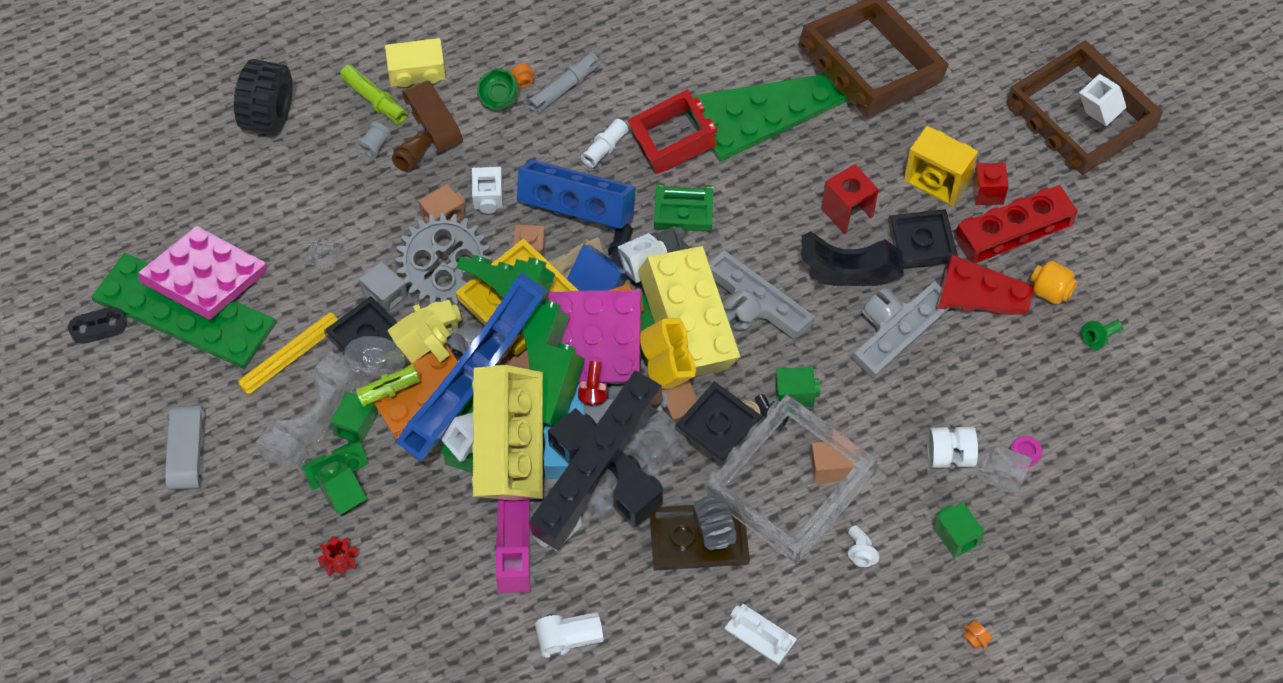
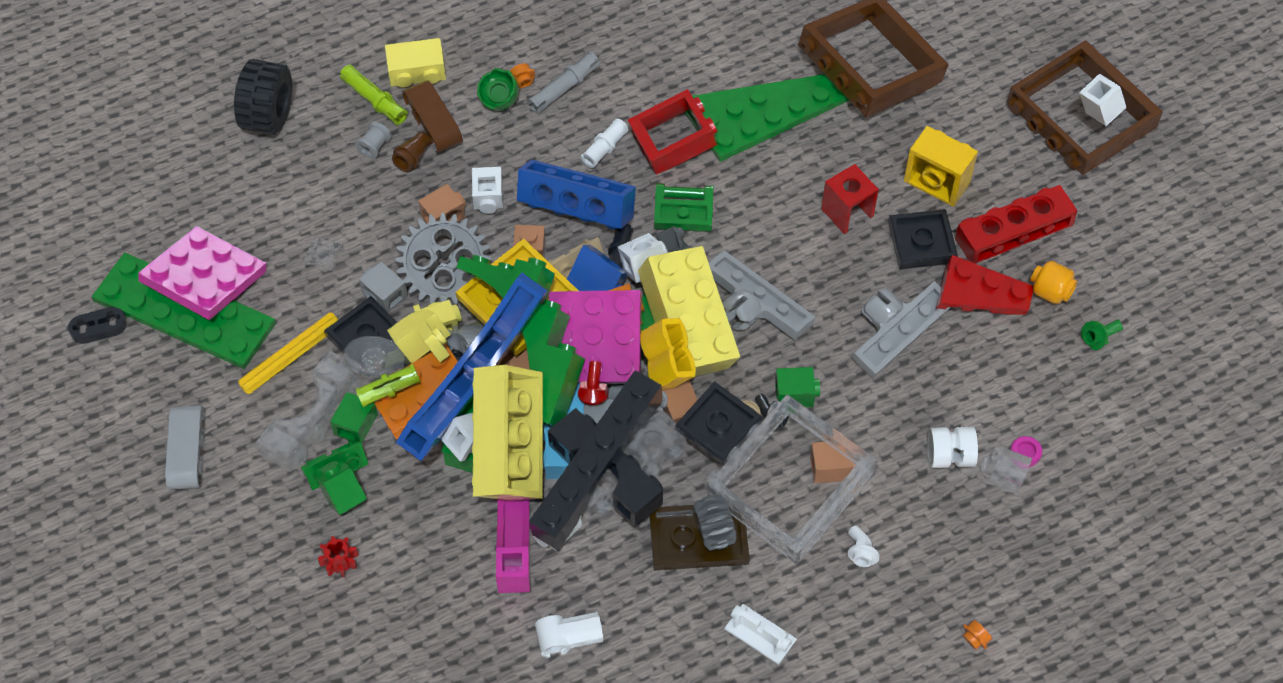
black arch [801,231,904,286] -> none
green brick [933,502,985,558] -> none
red brick [972,163,1009,205] -> none

